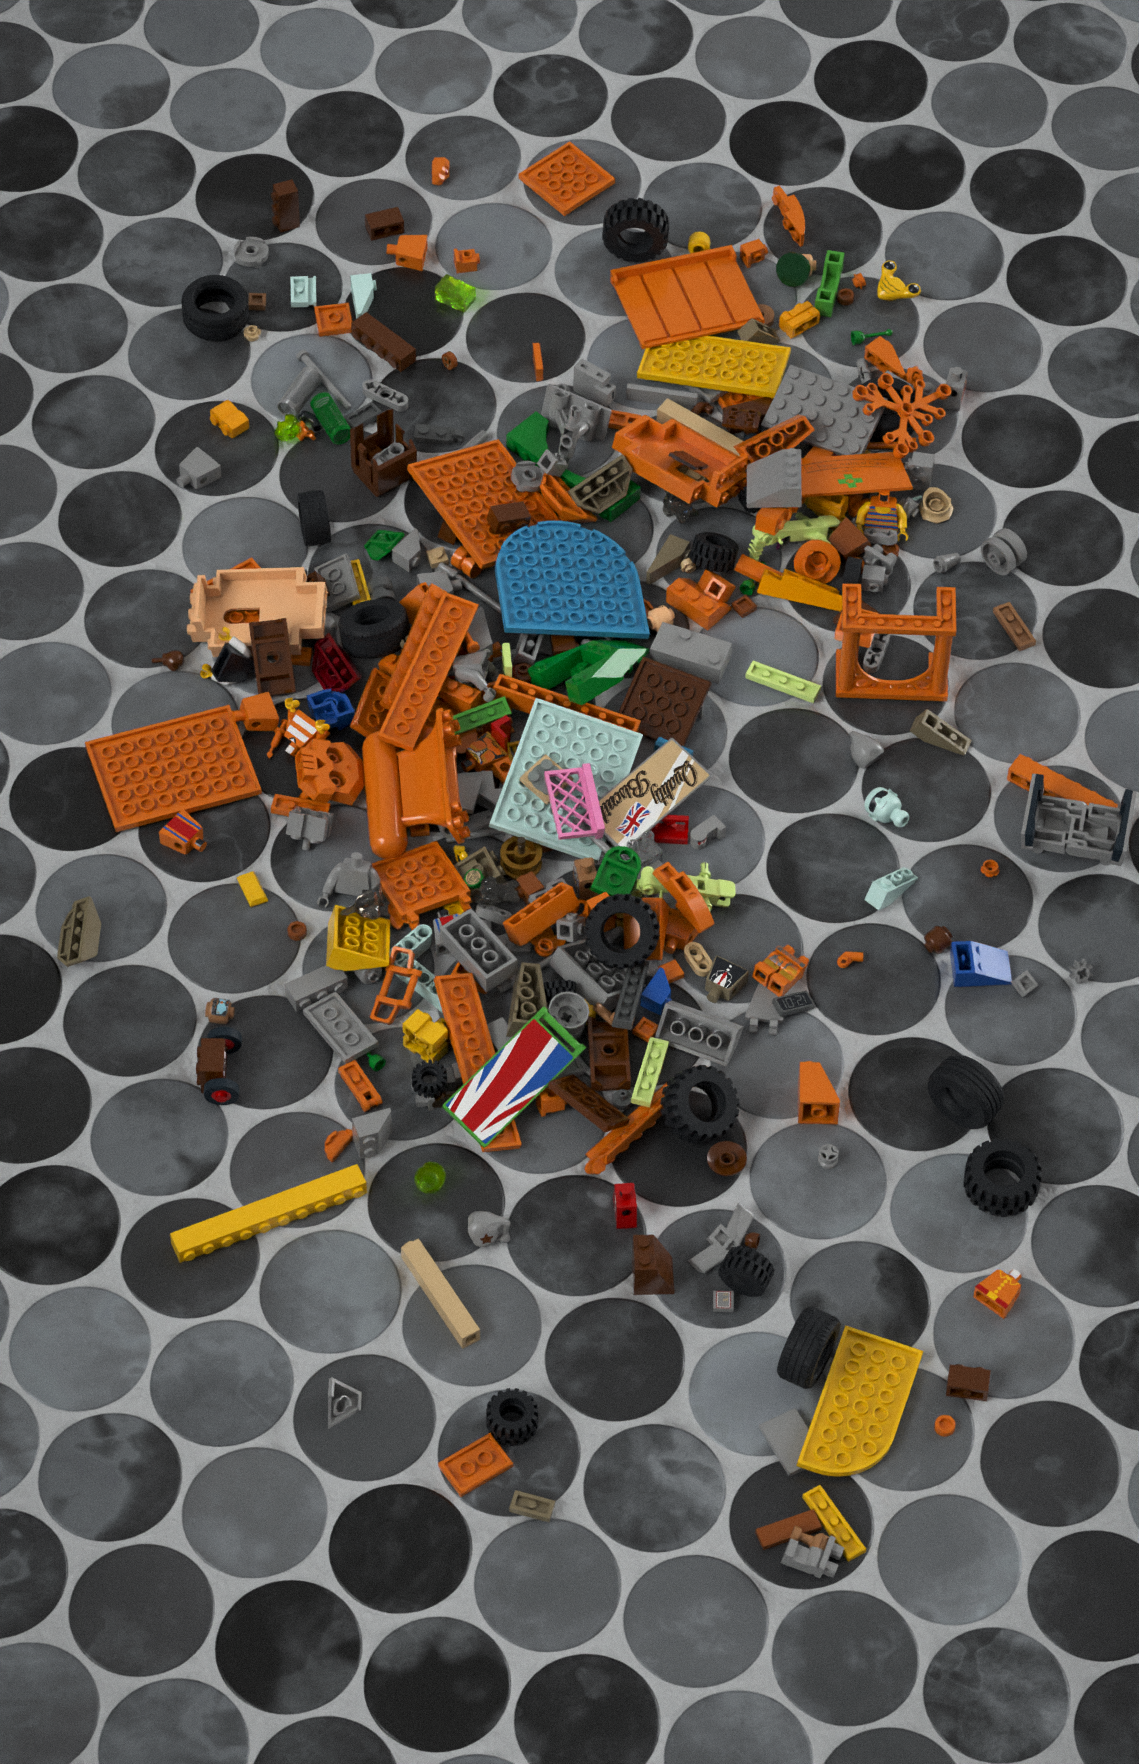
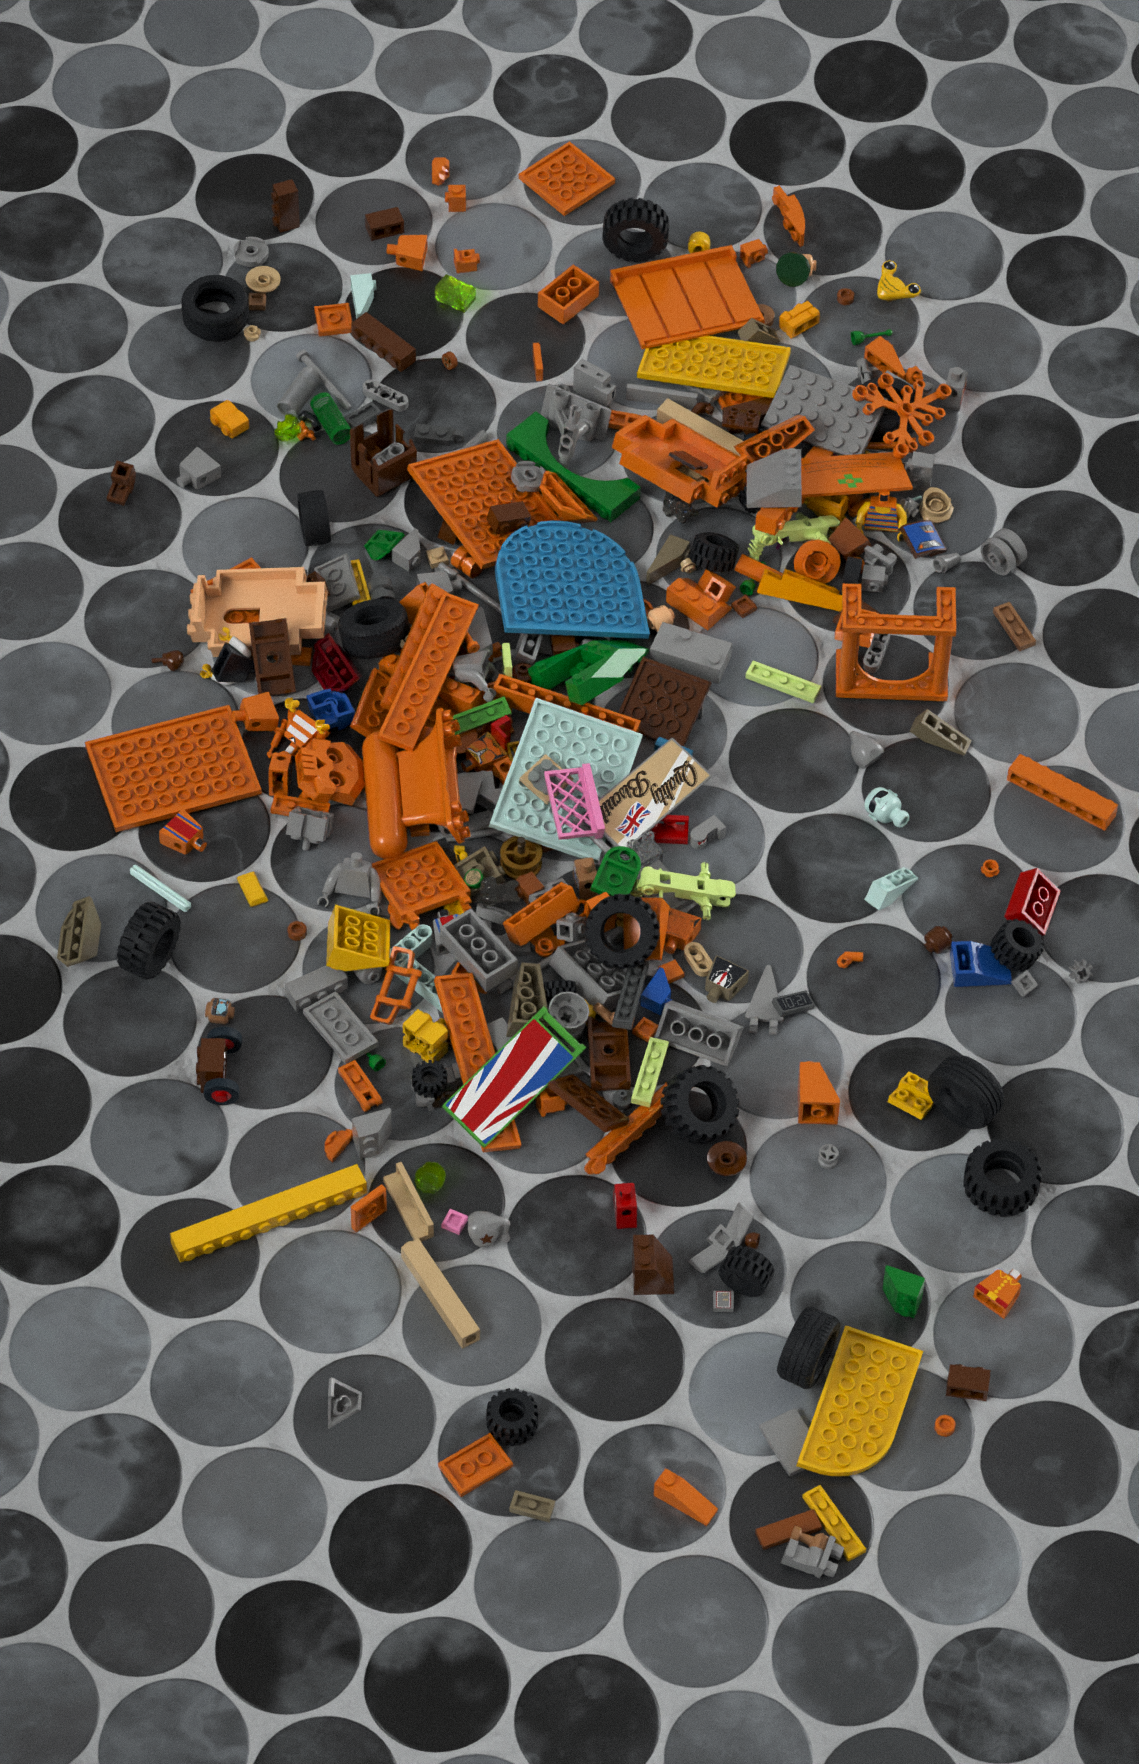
light aqua plate [290,276,316,307] -> none
clear smoke animal [340,883,385,920] -> none
light grey brick [537,449,568,477] -> none
dark tan wedge [568,454,633,514] -> none
orange slope [652,862,715,933] -> none
orange hips [752,945,809,997] -> none
bright green arch [815,250,845,317] -> none
orange plate [852,273,866,290] -> none
light grey beam [864,528,898,545] -> none
dark orange tile [882,544,899,557] -> none
light grey container [1021,774,1137,866] -> none
none -> reddish brown brick [106,461,136,506]
none -> black tyre [117,902,181,980]
none -> light aqua axle [130,865,191,912]
none -> tan dish [246,266,281,293]
none -> orange torso [269,751,292,796]
none -> orange tile [351,1184,387,1232]
none -> tan fence [383,1162,434,1242]
none -> bright pink tile [441,1209,468,1235]
none -> orange brick [445,185,466,212]
none -> orange brick [538,264,599,325]
none -> orange slope [654,1468,718,1526]
none -> green slope [882,1265,925,1318]
none -> yellow slope [888,1072,934,1120]
none -> slope [900,520,947,559]
none -> black tyre [990,919,1044,972]
none -> red slope [1004,868,1061,936]

